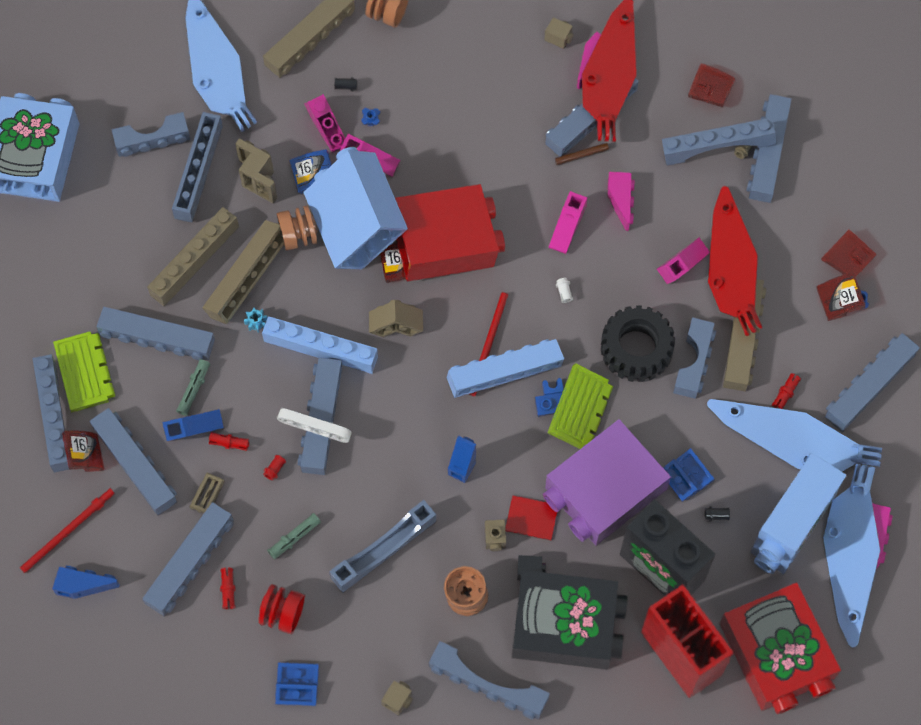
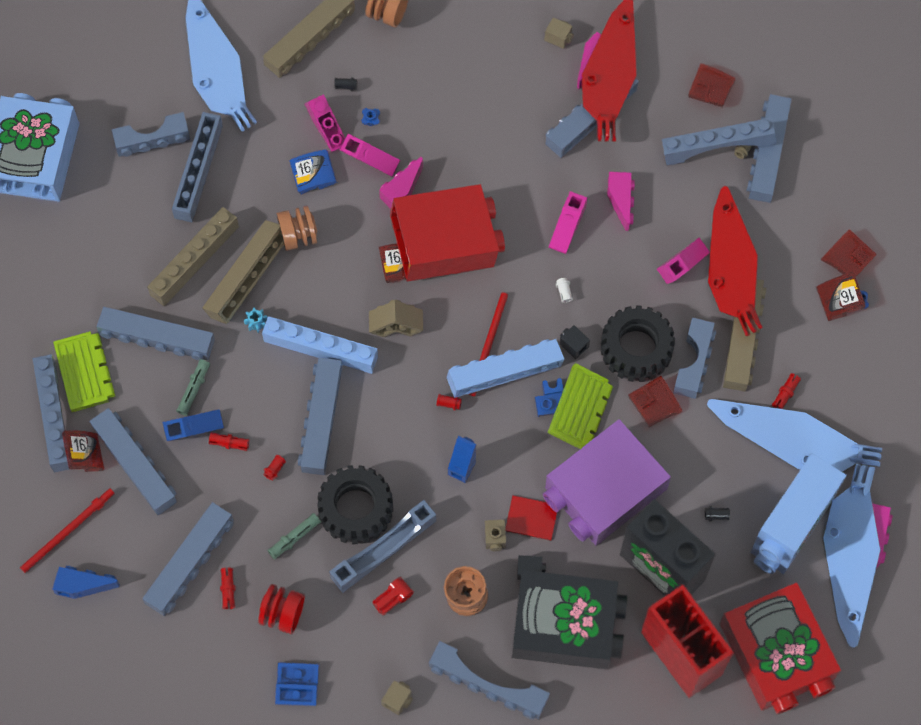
dark tan tile [190,472,225,513] -> none
dark tan bracket [235,138,277,203] -> none
white beam [277,408,352,443] -> none
light blue brick [304,147,408,269] -> none
reddish brown bar [555,143,609,165] -> none
blue slope [663,448,715,502] -> none
sand blue brick [825,333,920,432] -> none
none -> black tyre [317,465,393,544]
none -> red piece [372,577,414,616]
none -> dark pink slope [379,157,423,209]
none -> red pin [437,394,462,411]
none -> black brick [560,325,590,359]
none -> clear red plate [628,376,682,427]

